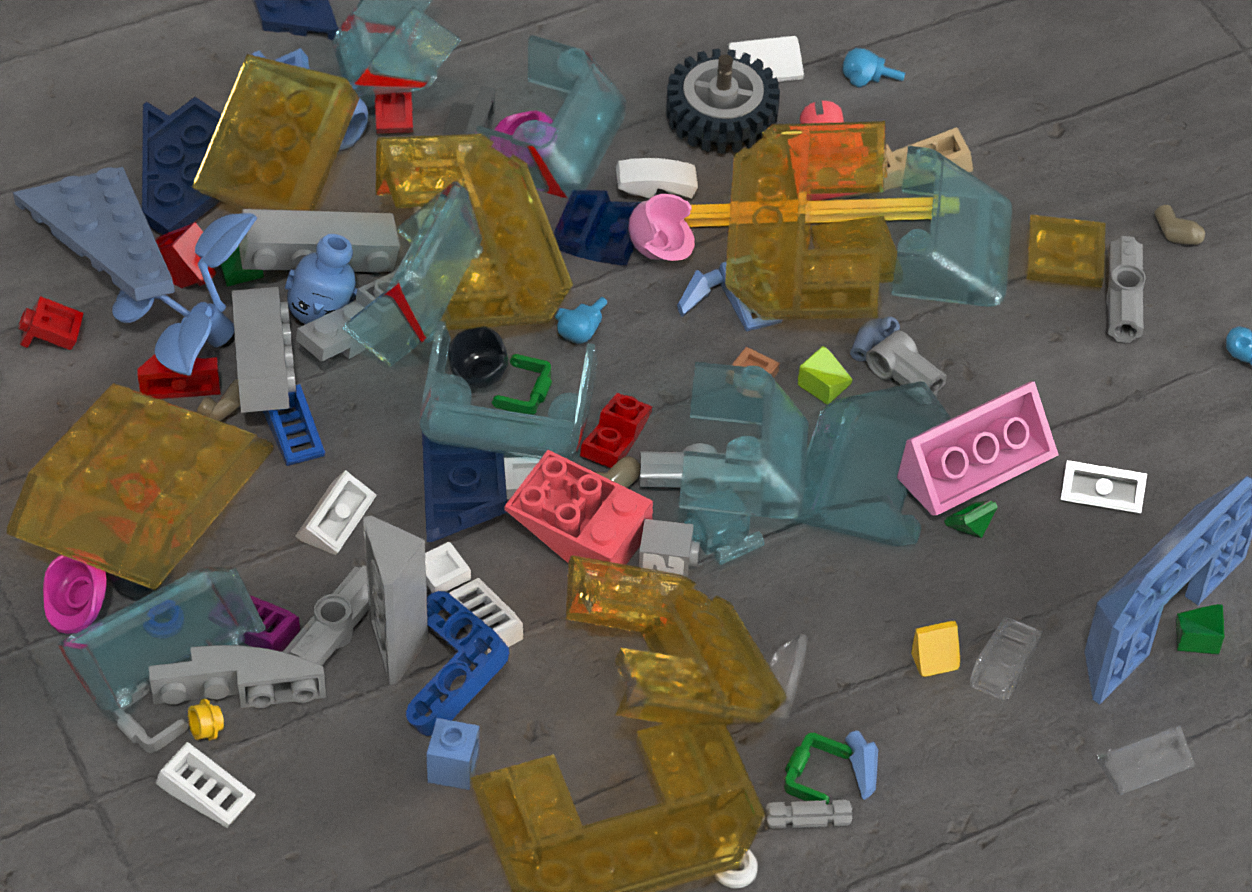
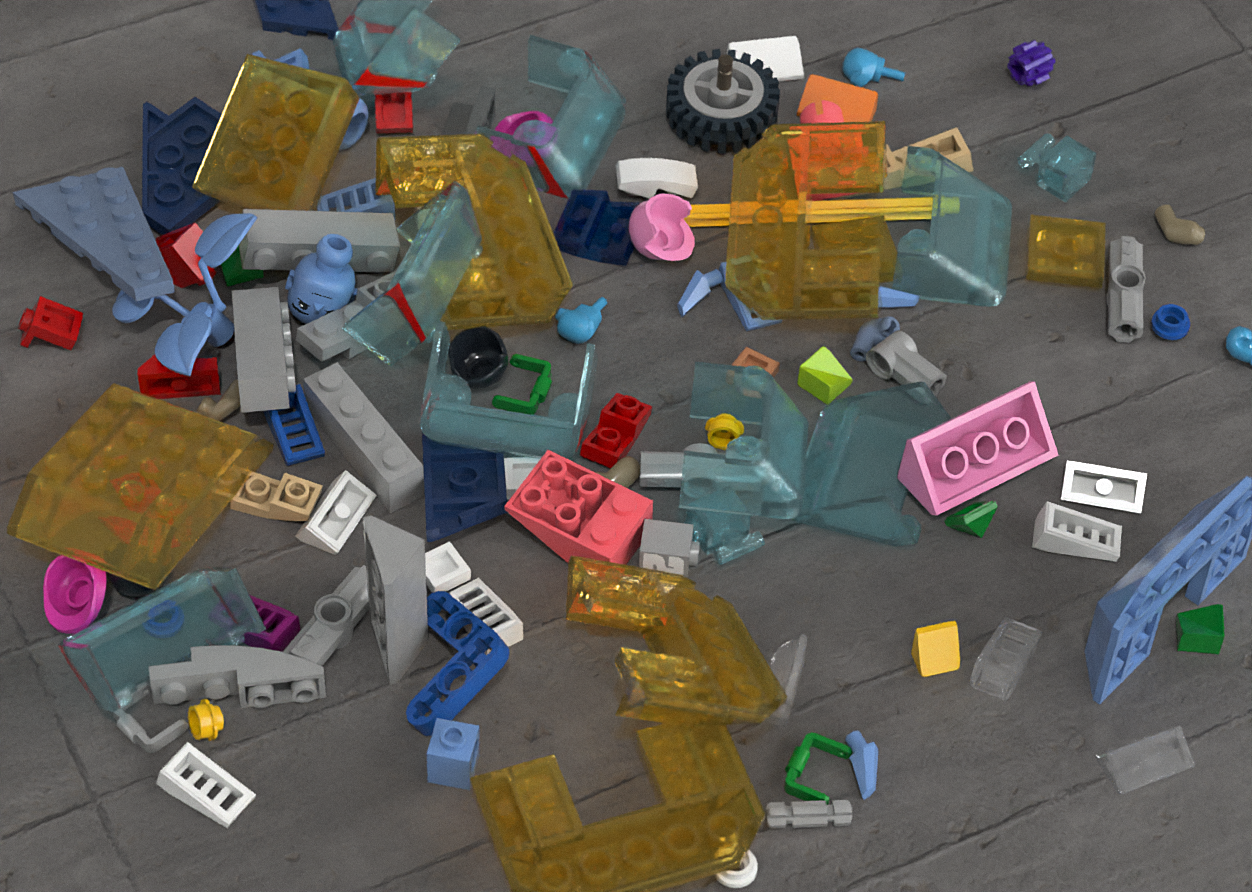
none -> tan slope [230,469,323,521]
none -> light grey brick [303,362,424,513]
none -> medium blue slope [315,176,395,220]
none -> yellow plate [705,413,744,450]
none -> orange slope [797,74,878,135]
none -> medium blue bar [857,283,920,309]
none -> dark purple gear [1007,40,1055,87]
none -> clear light blue brick [1018,133,1097,202]
none -> white slope [1032,501,1122,562]
none -> blue plate [1151,304,1190,340]

